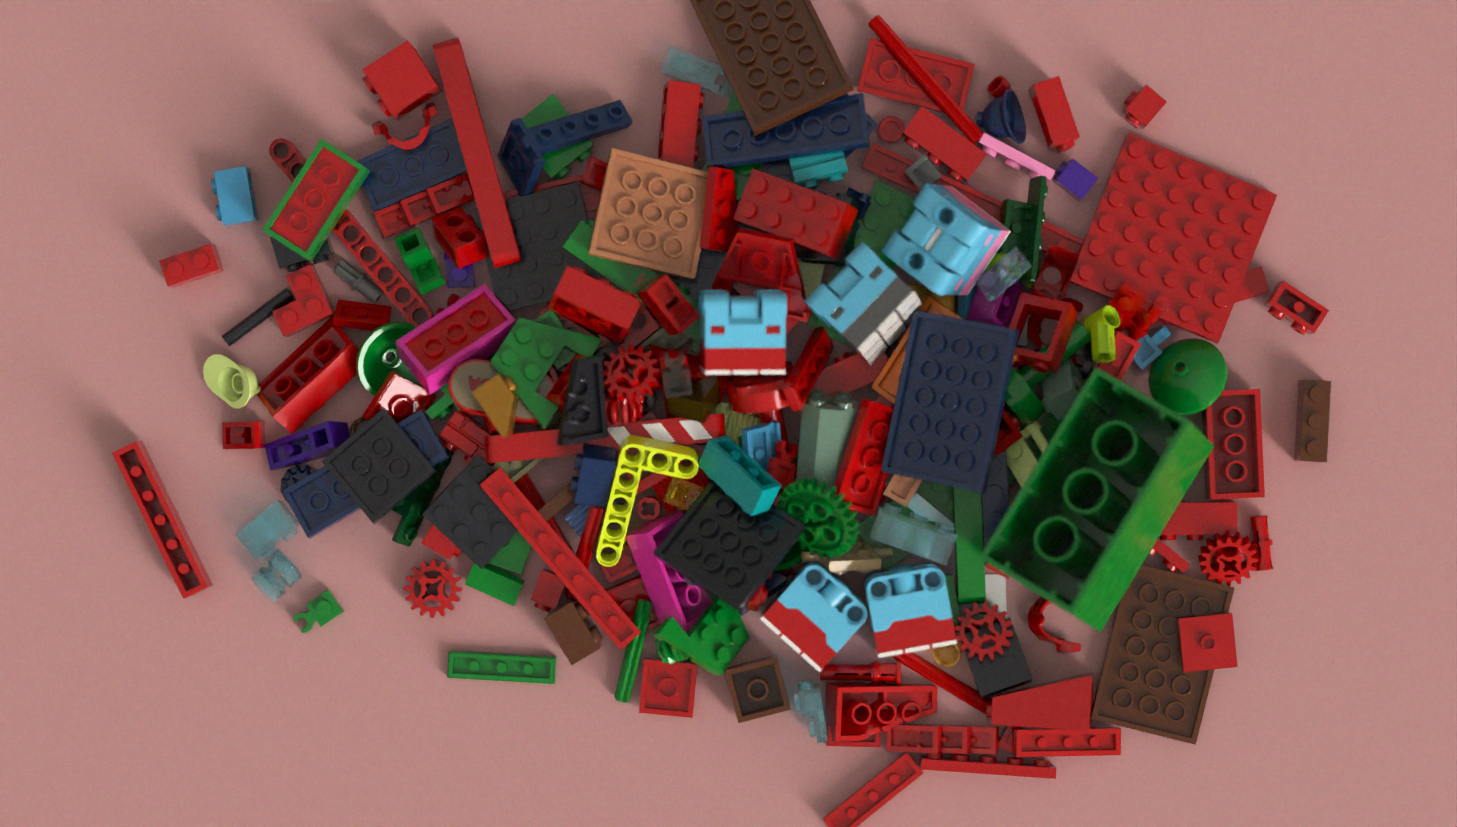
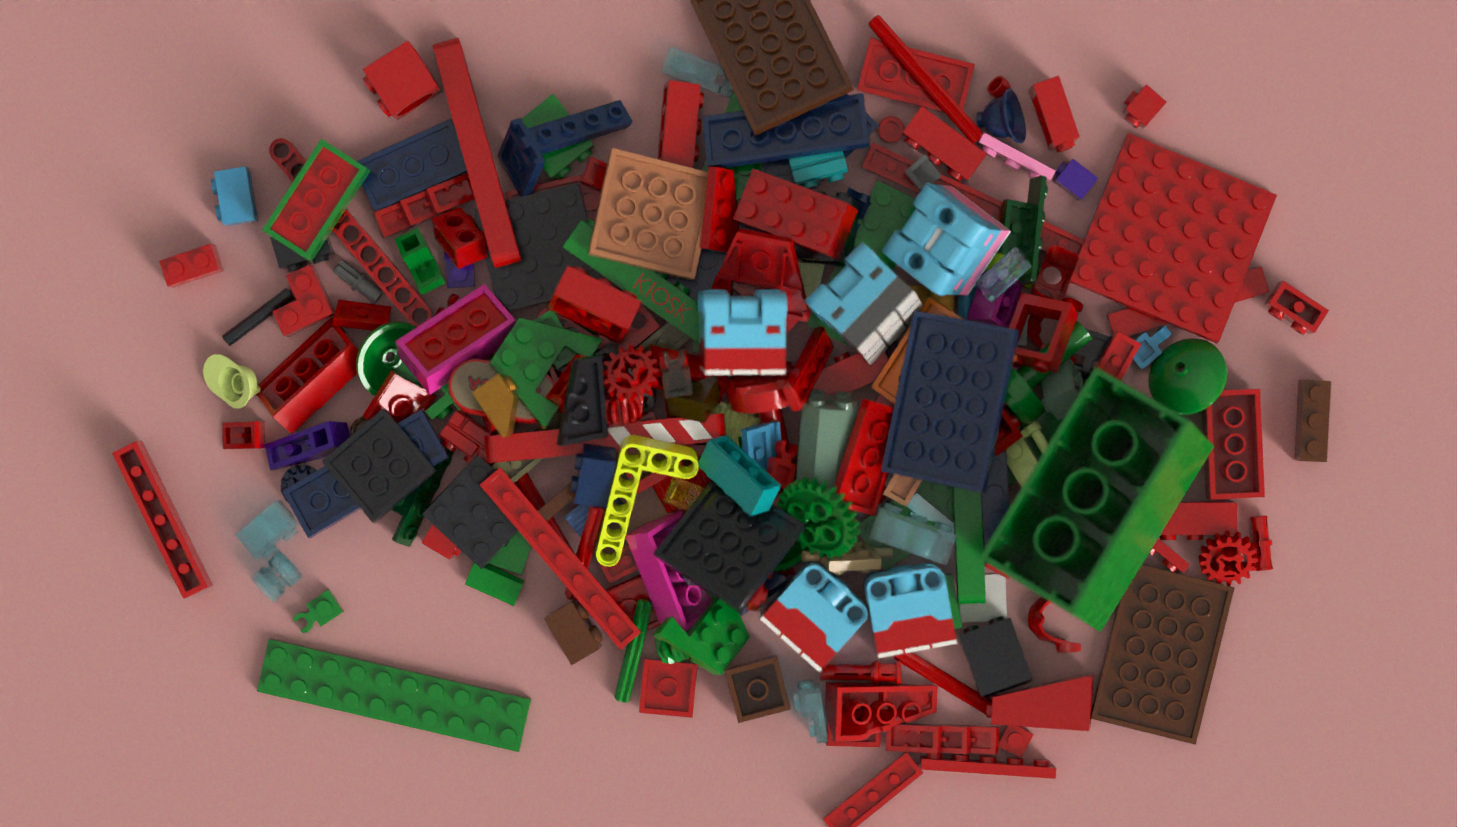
red helmet [372,102,438,150] -> none
red gear [403,559,463,618] -> none
green tile [447,650,556,684] -> none
red brick [530,568,565,612] -> none
red brick [637,274,700,336] -> none
red bush [637,496,661,520] -> none
clear yellow wheel [933,644,960,667] -> none
red gear [954,601,1013,661] -> none
red plate [1014,727,1121,757] -> none
lime piece [1084,305,1120,363] -> none
red plate [1106,279,1163,341] -> none
red plate [1177,613,1238,672] -> none
none -> green plate [257,639,531,752]

